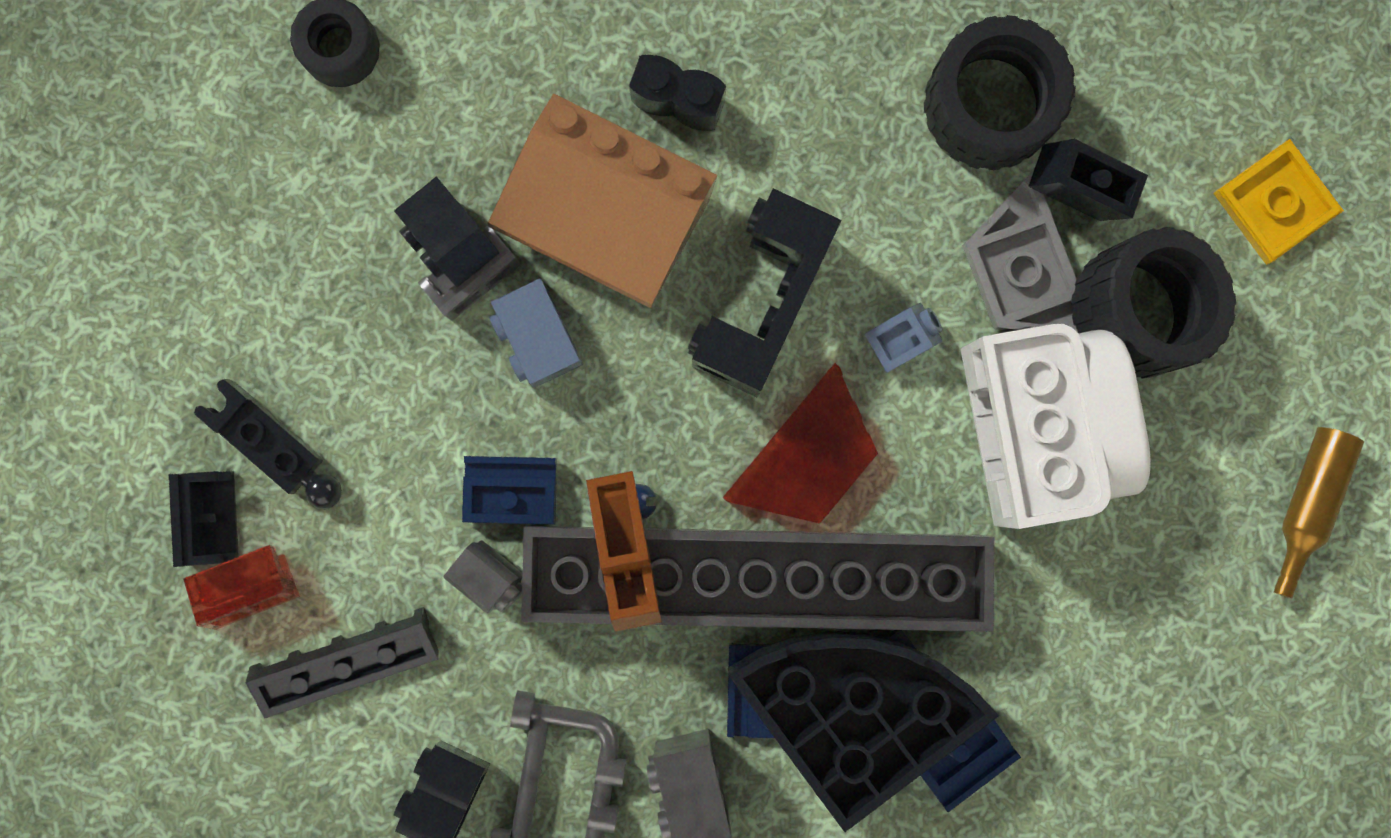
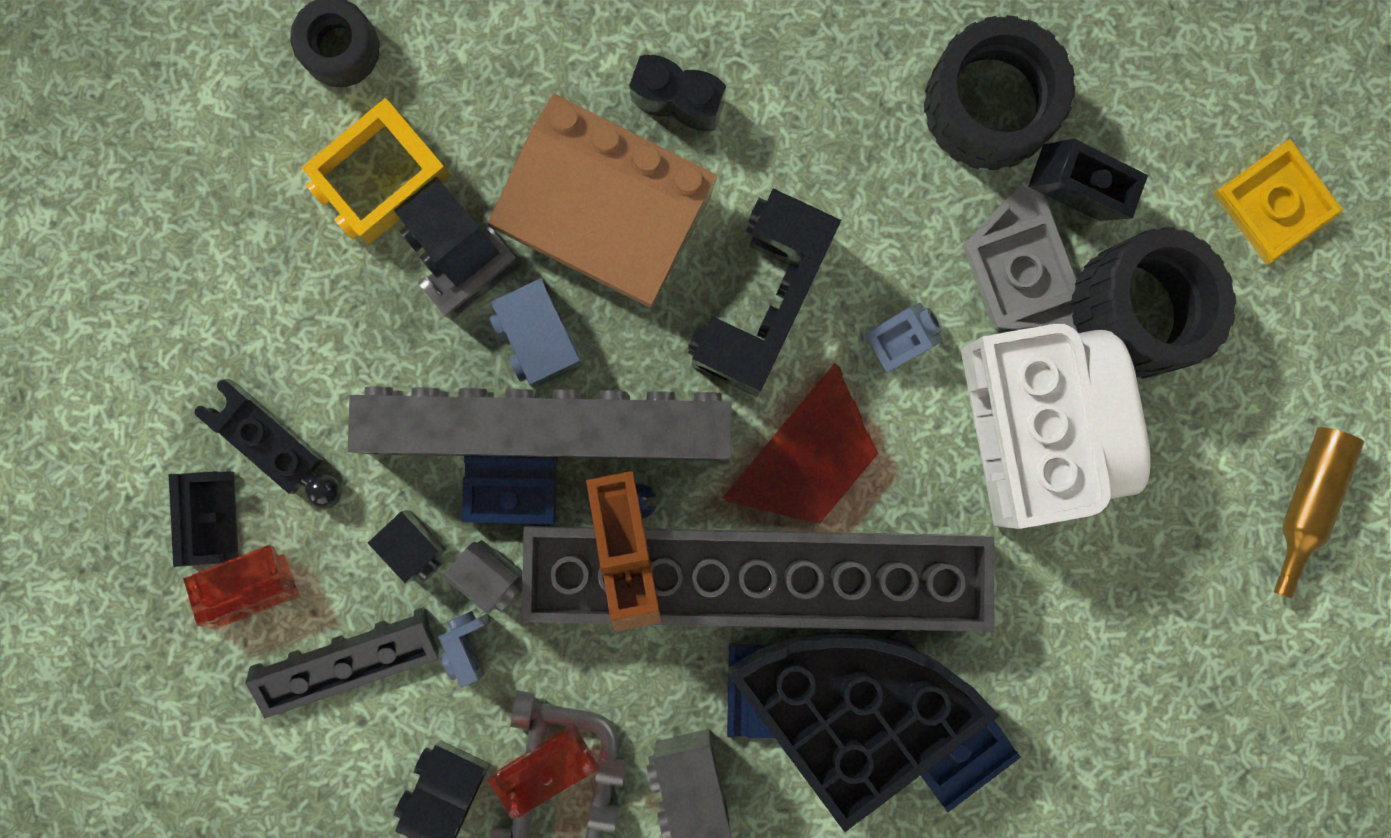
none -> yellow window [301,97,451,244]
none -> flat silver brick [348,386,732,461]
none -> black brick [367,510,447,583]
none -> sand blue bracket [438,611,491,688]
none -> clear red hinge [487,724,600,819]

